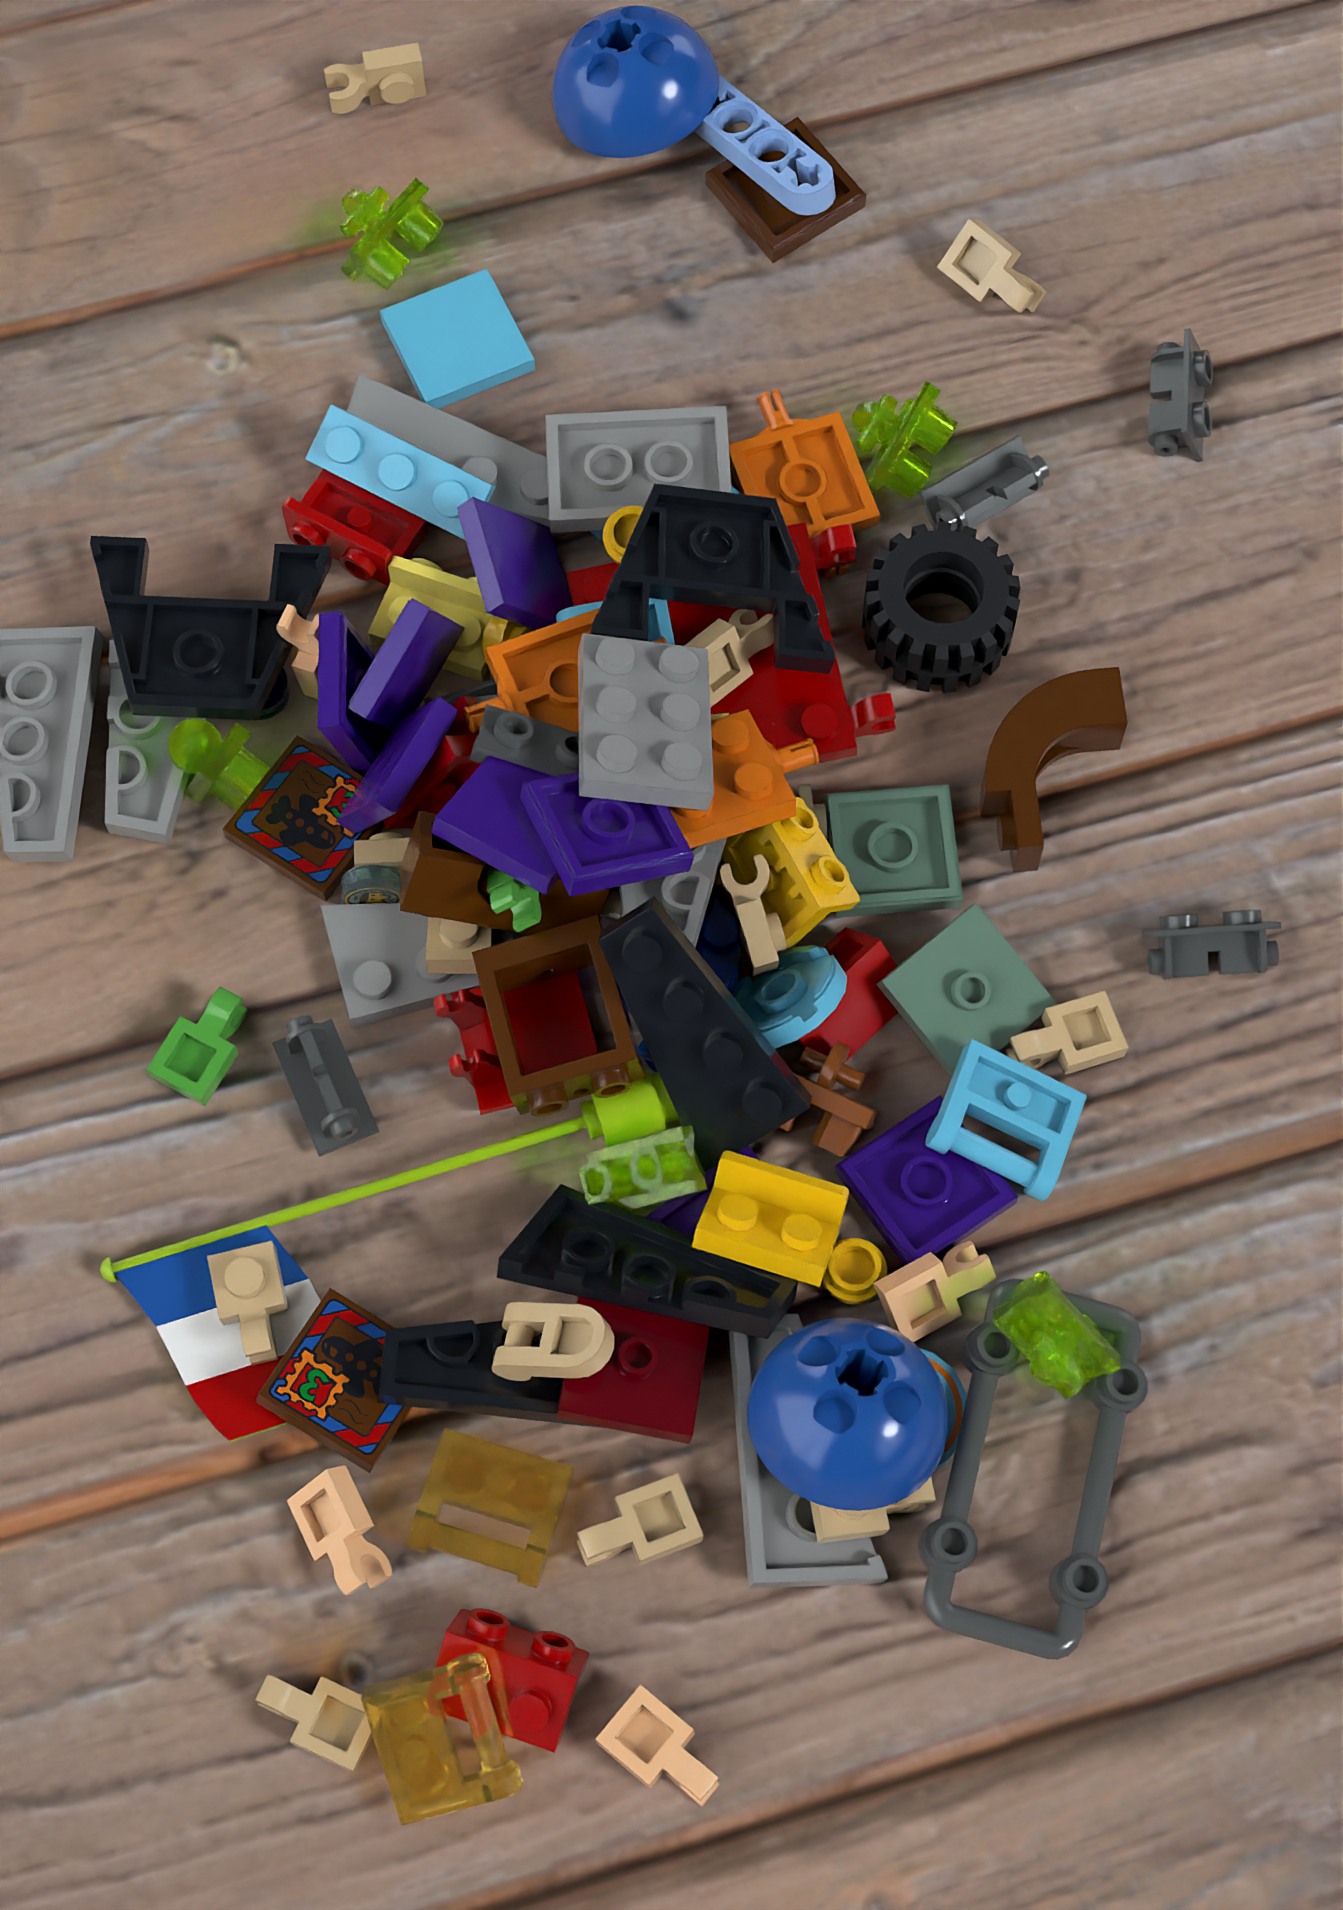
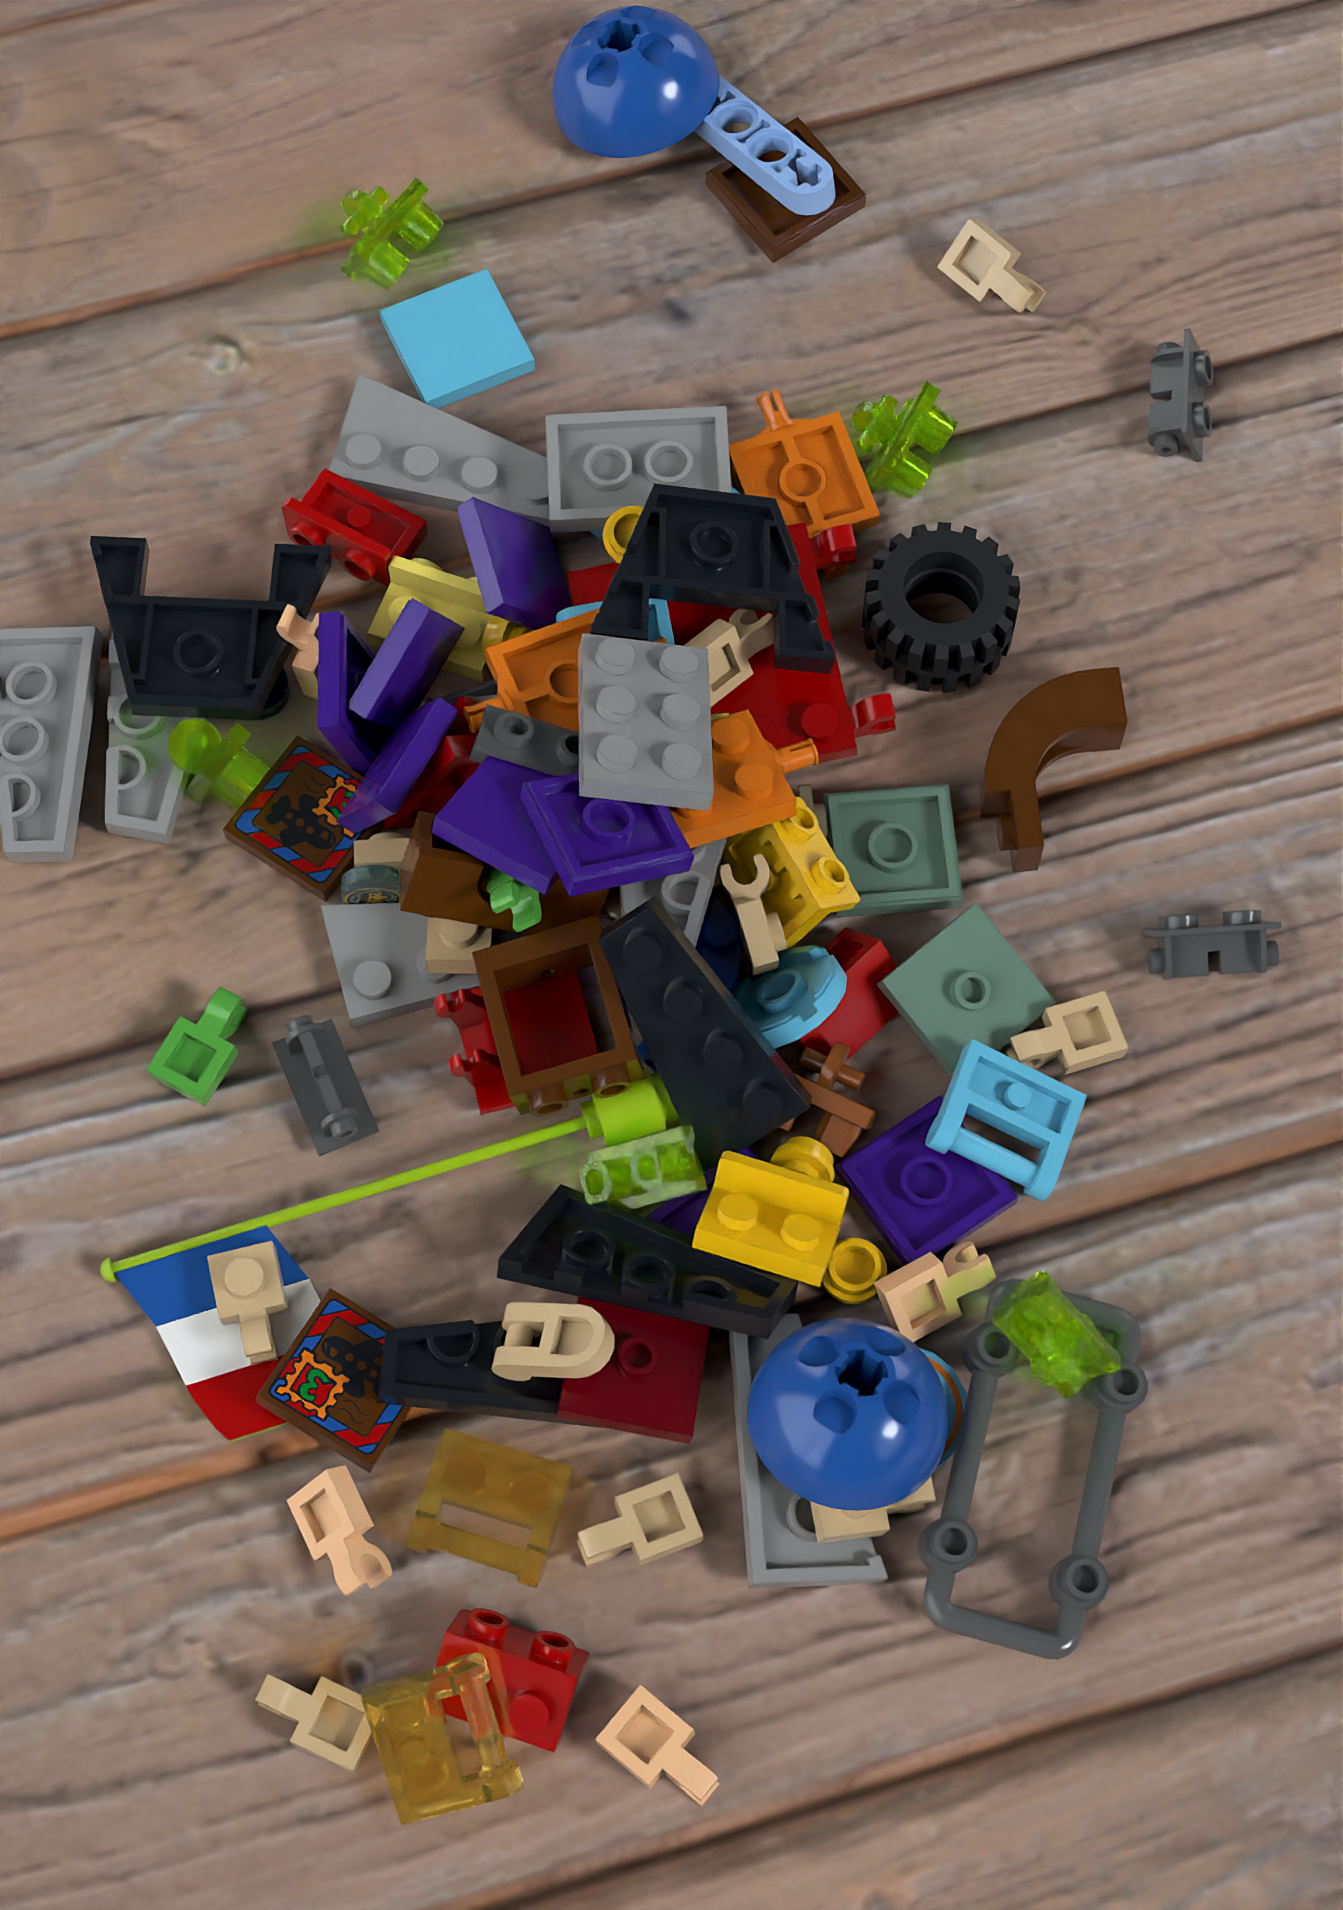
medium azure plate [305,404,496,540] -> none
tan plate [324,42,426,114] -> none
dark grey hinge [919,435,1049,533] -> none
none -> yellow plate [770,1136,835,1182]

